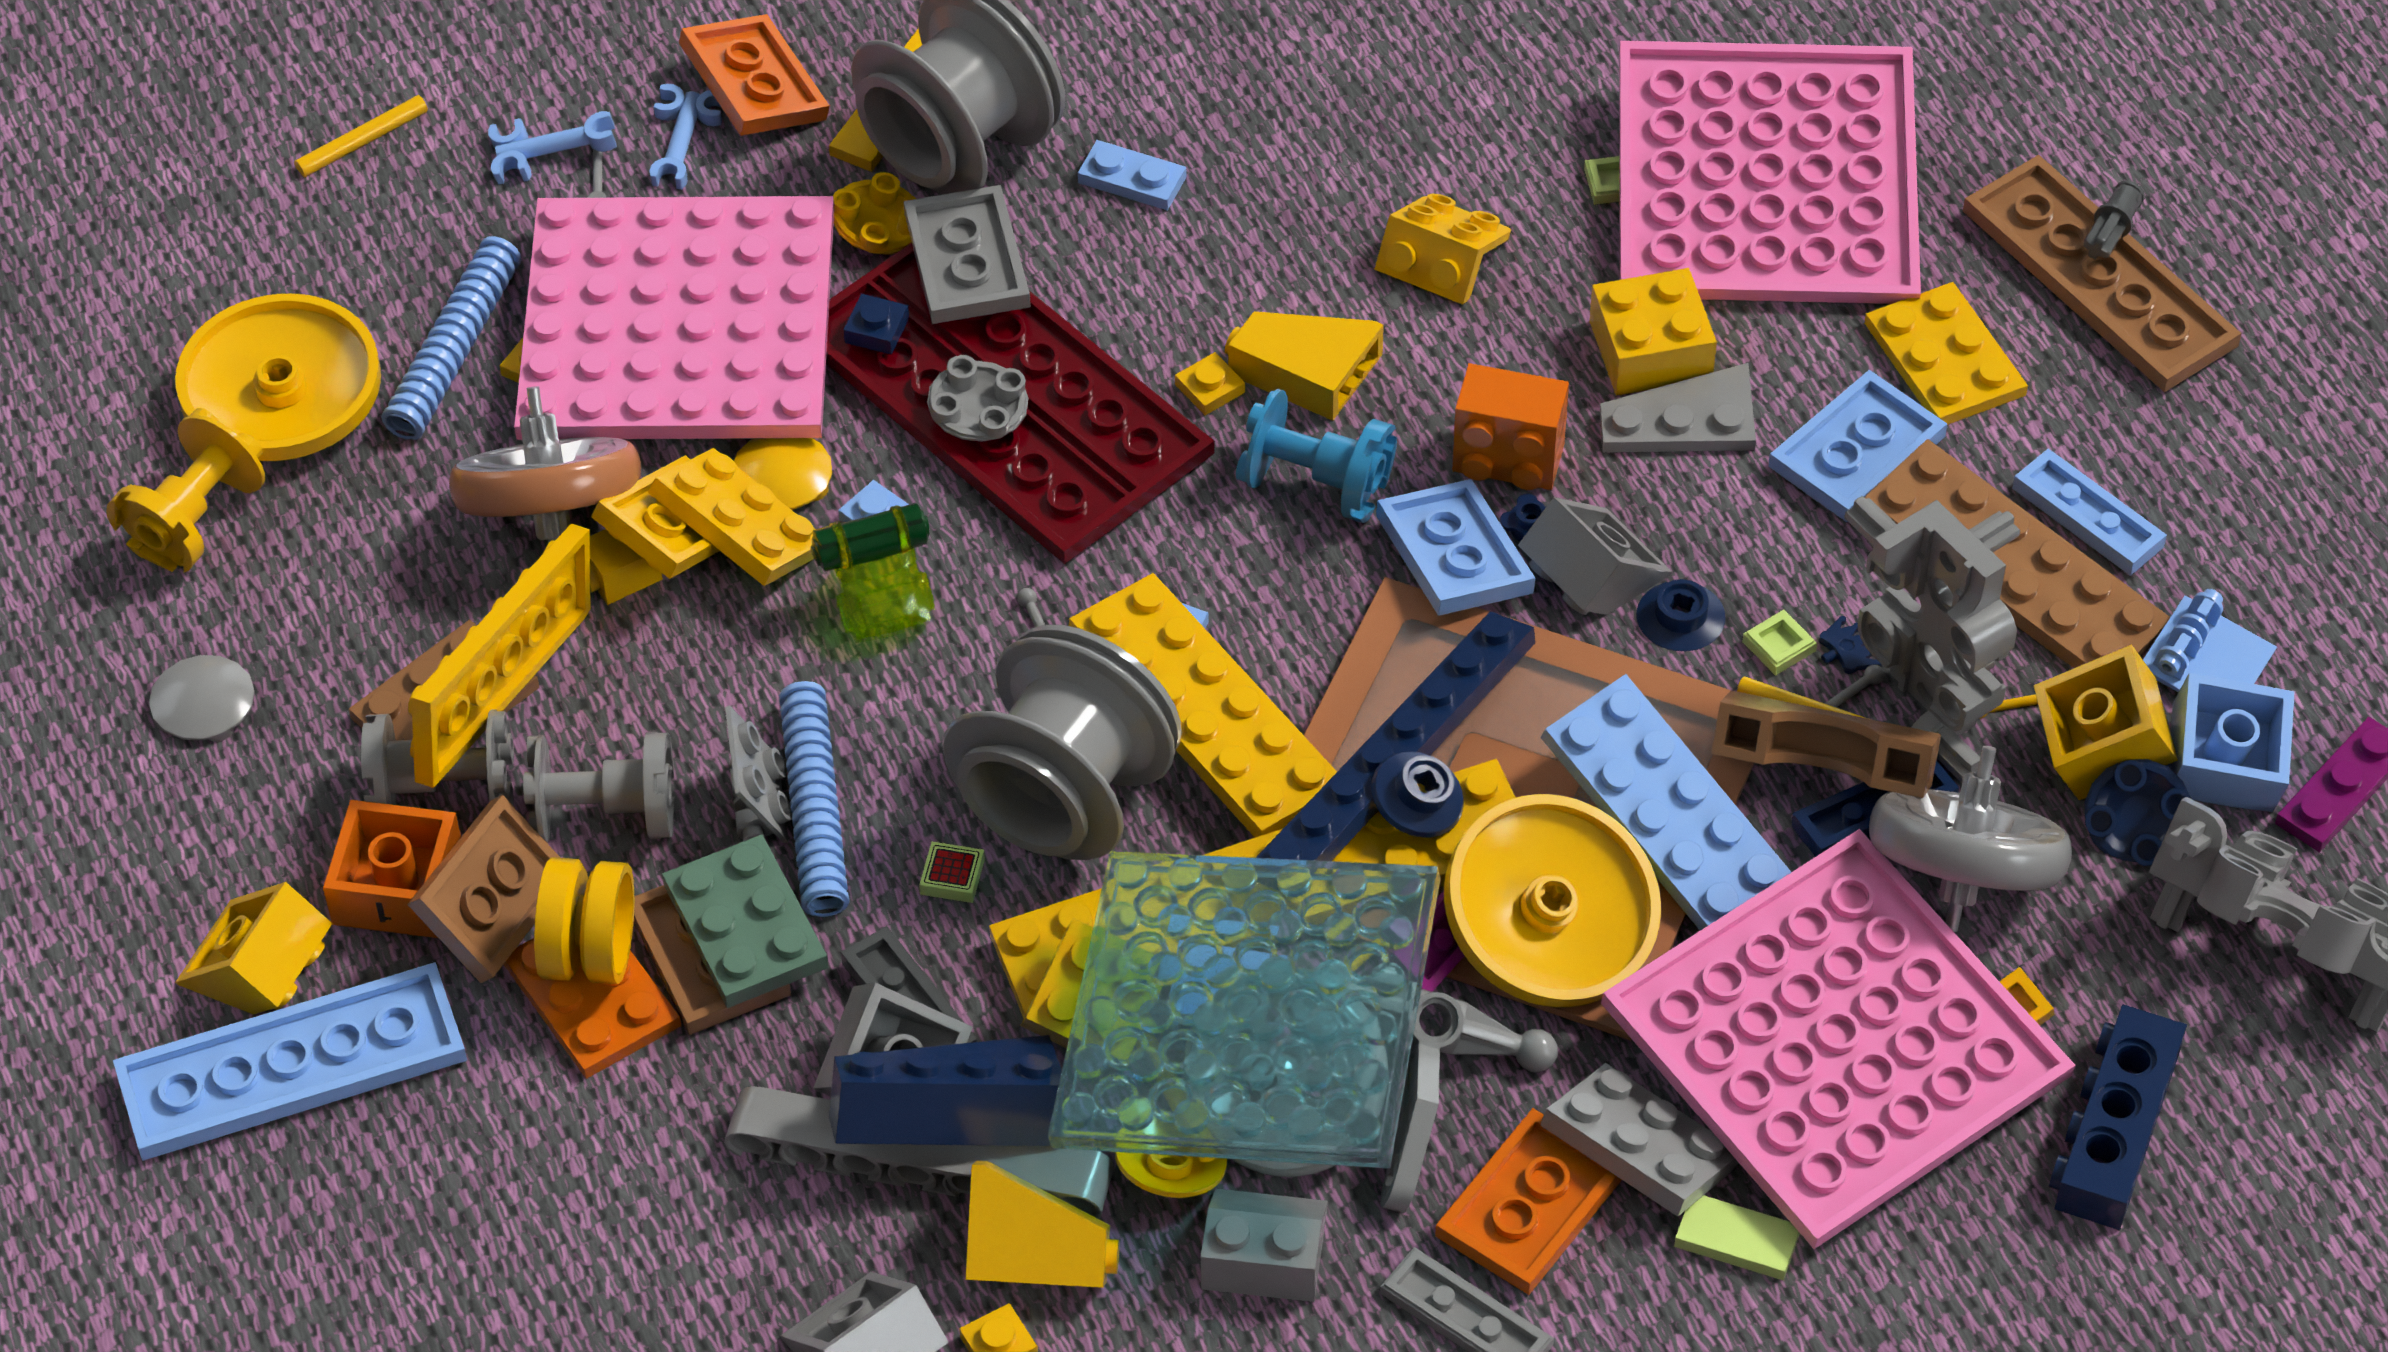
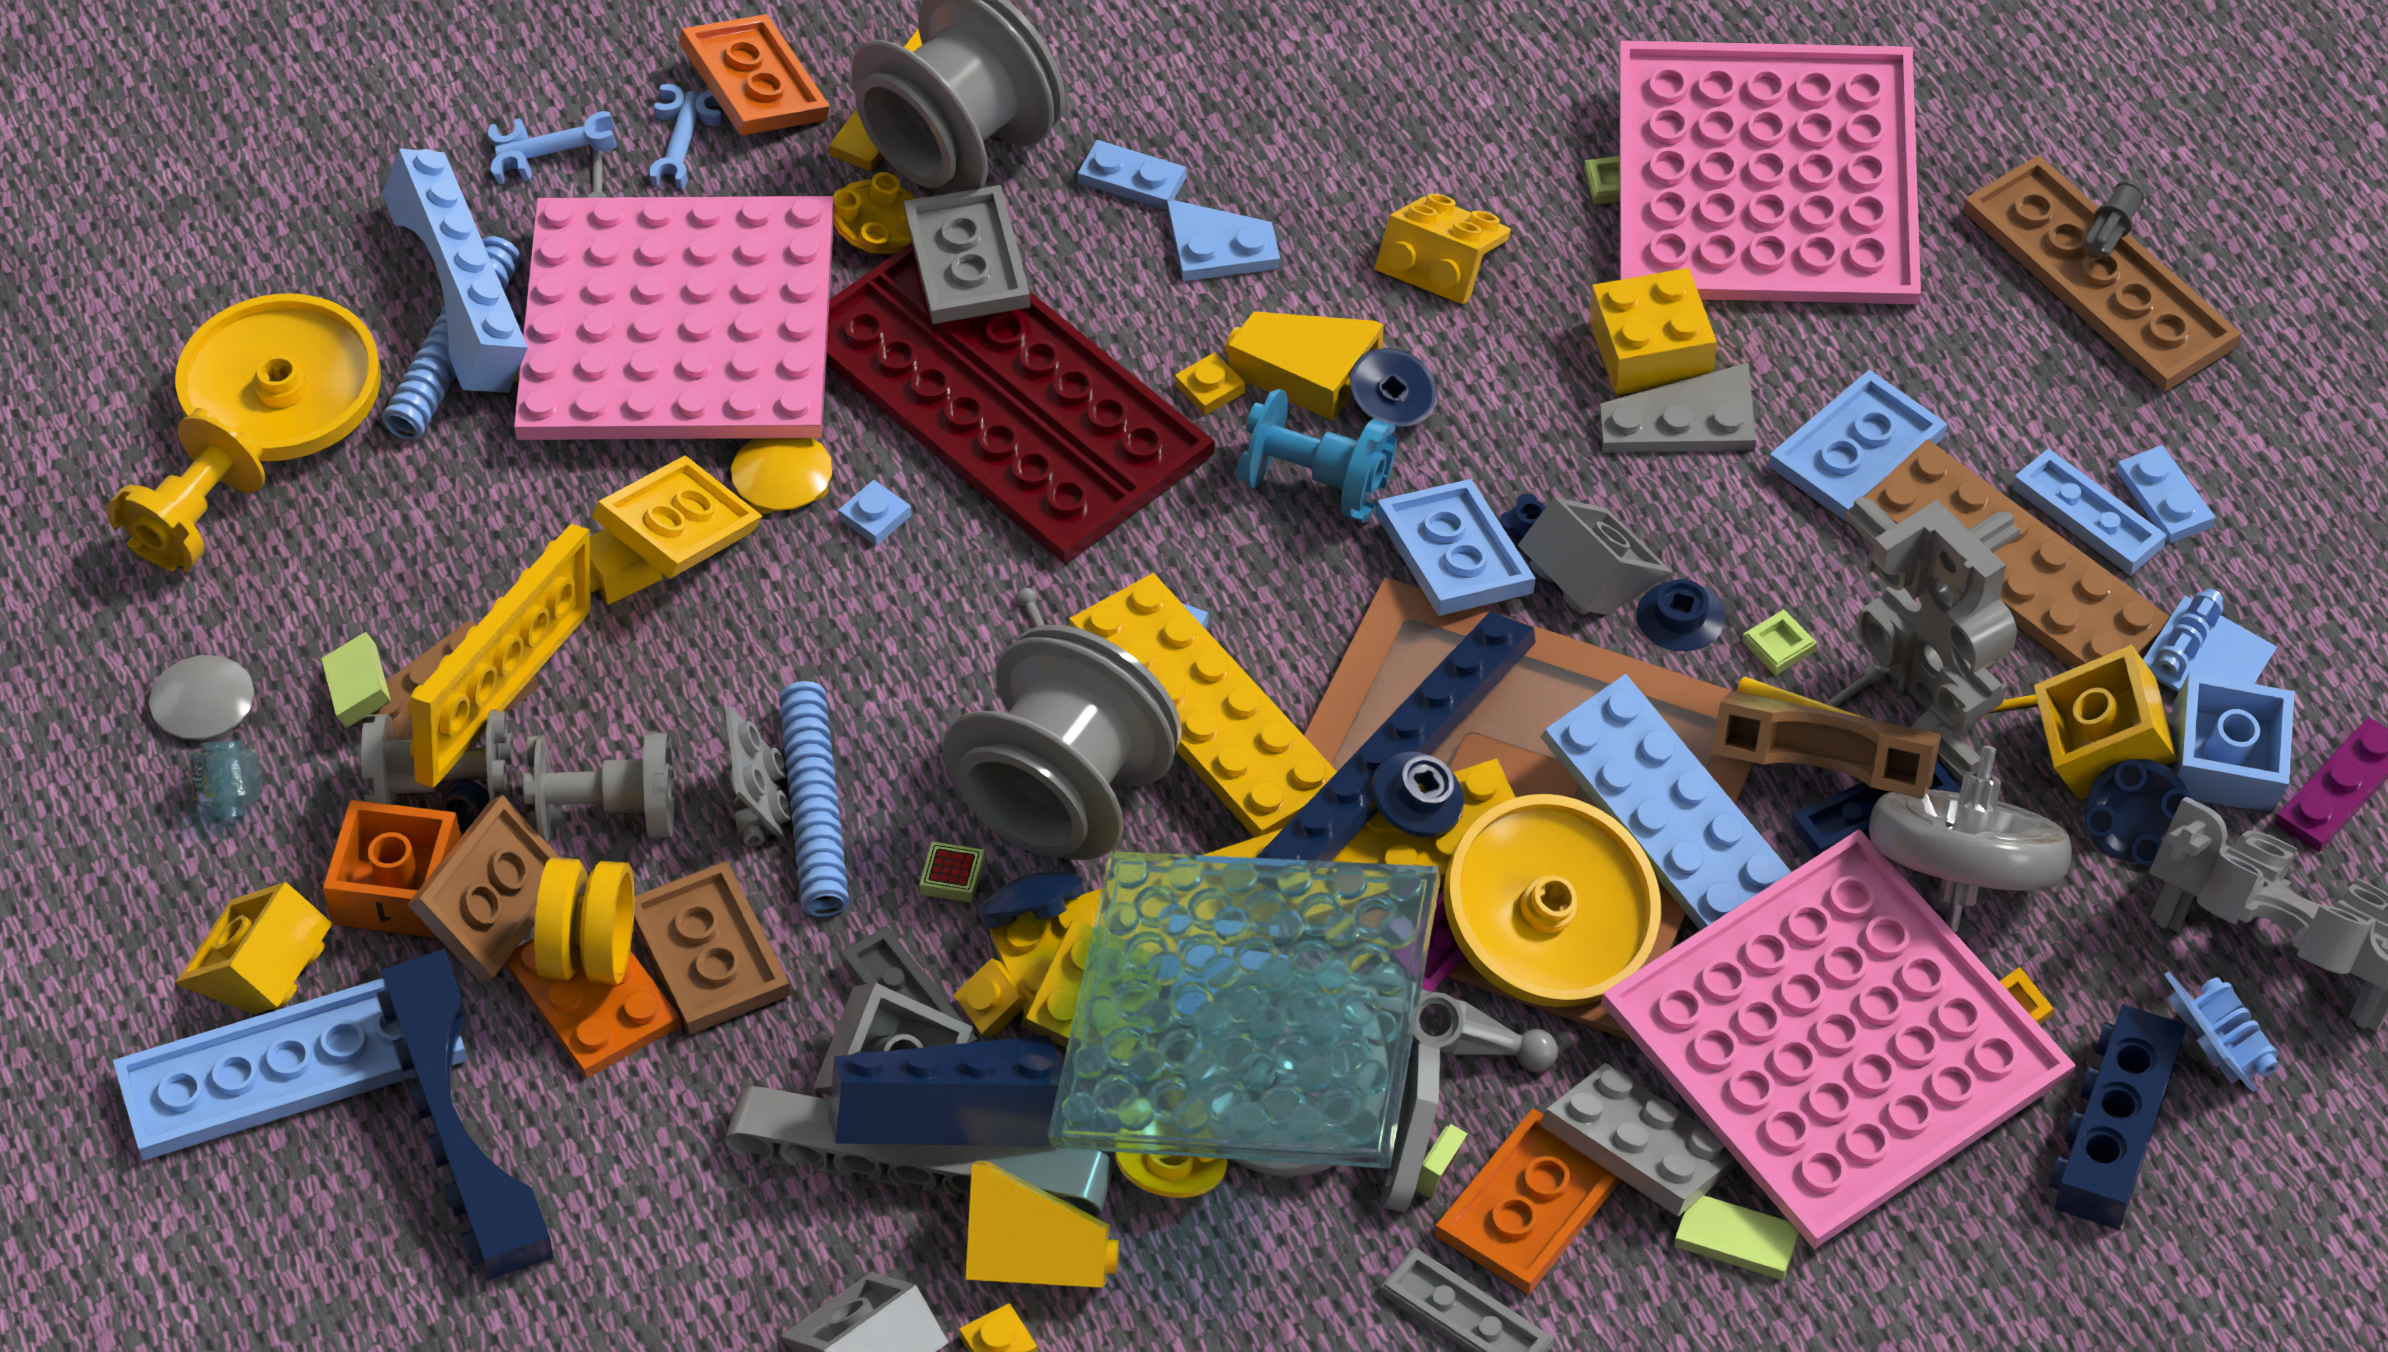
yellow bar [294,95,428,178] -> none
wheel [449,386,641,543] -> none
yellow plate [648,448,816,586] -> none
sand green plate [662,834,829,1008] -> none
clear neon green piece [810,503,935,644] -> none
dark blue plate [843,293,909,355] -> none
light grey dish [927,355,1029,442] -> none
light grey slope [1201,1189,1328,1302] -> none
orange brick [1452,363,1569,490] -> none
dark blue piece [1819,616,1882,674] -> none
yellow plate [1864,282,2028,425] -> none
none -> clear light blue head [189,740,263,818]
none -> yellowish green tile [321,632,391,728]
none -> dark blue arch [375,949,554,1280]
none -> light blue arch [382,149,528,393]
none -> dark blue plate [441,779,490,831]
none -> yellow plate [953,958,1029,1038]
none -> dark blue dish [978,872,1084,928]
none -> light blue wing [1167,200,1280,281]
none -> dark blue piece [1350,348,1438,427]
none -> yellowish green tile [1415,1124,1467,1198]
none -> light blue plate [2116,445,2216,544]
none -> light blue hinge [2164,971,2279,1092]

